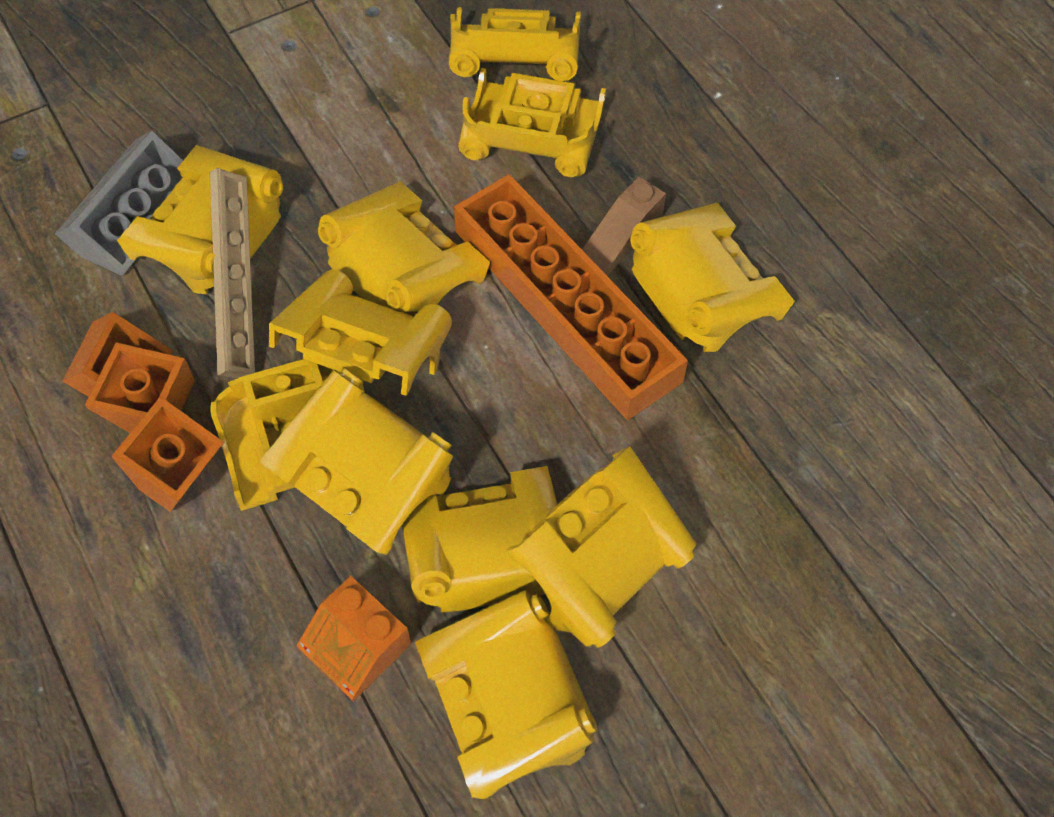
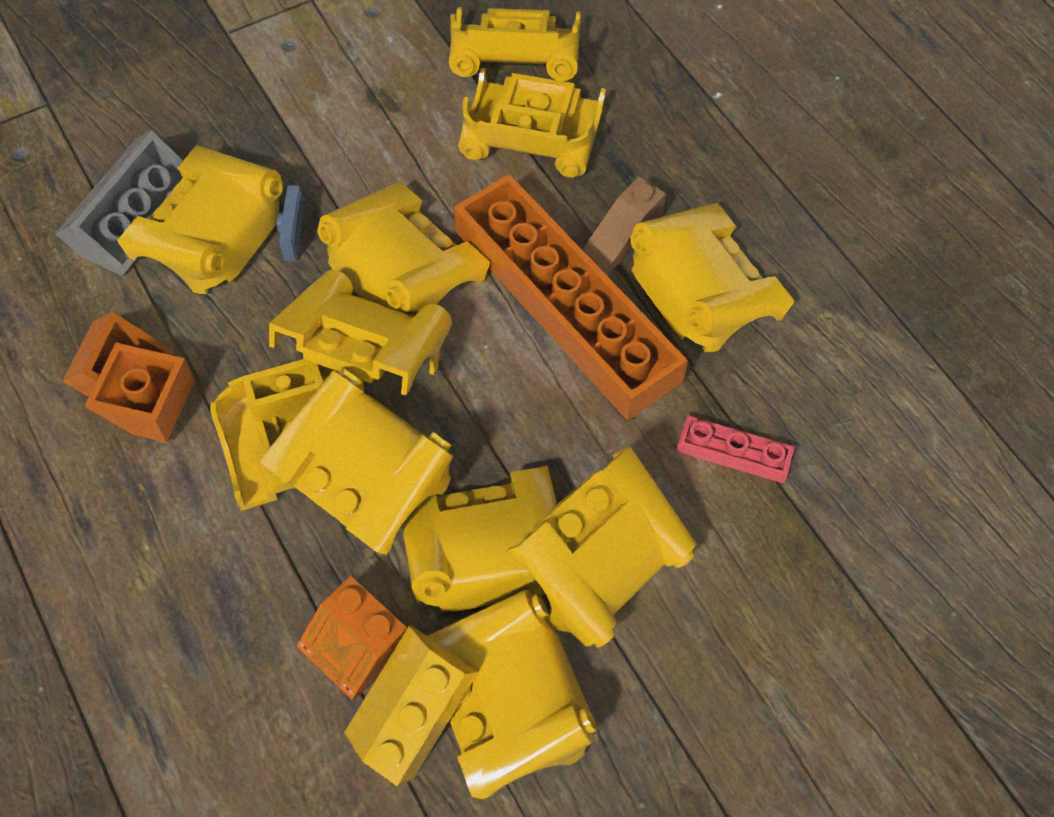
orange slope [111,396,224,512] -> none
tan tile [210,168,255,378] -> none
none -> sand blue plate [277,185,305,261]
none -> yellow slope [344,626,479,786]
none -> coral tile [676,415,795,484]

